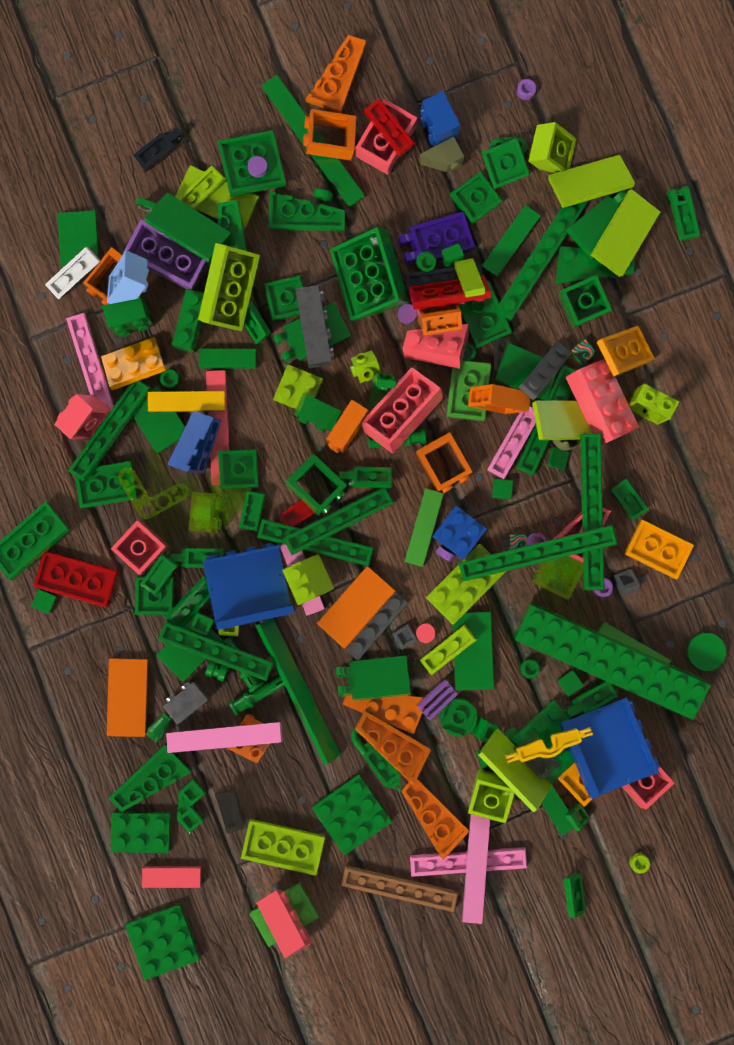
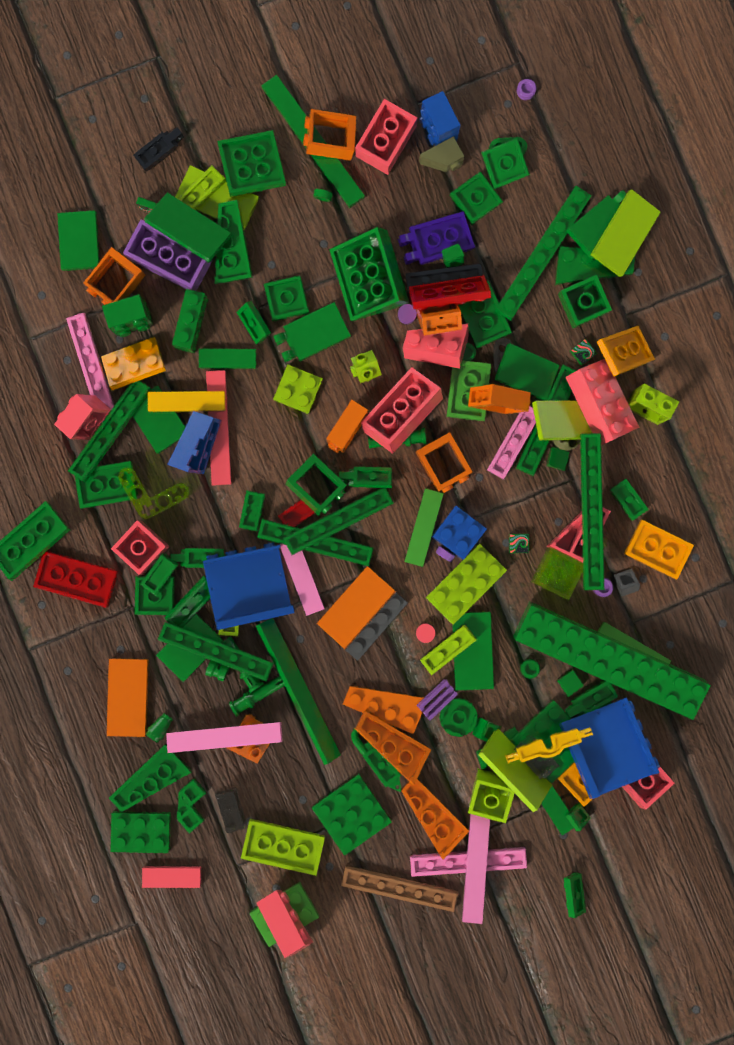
green tile [31,589,58,614] -> none
white plate [45,246,100,299] -> none
light blue slope [107,250,149,304] -> none
green plate [125,903,200,981] -> none
green tile [160,369,180,389] -> none
flat silver brick [163,680,210,725] -> none
clear neon green brick [189,492,224,534] -> none
green tile [189,612,215,637] -> none
lime brick [198,243,260,331] -> none
green tile [217,449,259,489] -> none
medium lavender tile [248,156,267,177] -> none
green wing [269,190,345,231] -> none
lime slope [282,554,334,605] -> none
green brick [294,393,341,433] -> none
flat silver brick [295,285,335,368] -> none
orange wing [306,35,366,114] -> none
green tile [336,656,411,701] -> none
red tile [364,98,415,157] -> none
green bracket [368,372,396,410] -> none
dark grey tile [392,624,418,650] -> none
green tile [416,251,436,272] -> none
lime tile [454,258,485,298] -> none
green tile [459,525,617,581] -> none
green tile [482,205,541,278] -> none
green tile [491,479,513,500] -> none
dark grey plate [519,341,572,400] -> none
medium lavender tile [527,533,546,546] -> none
lime slope [528,122,577,173] -> none
lime tile [548,155,635,208] -> none
lime tile [629,852,650,874] -> none
green plate [667,186,700,242] -> none
green tile [686,633,726,671] -> none

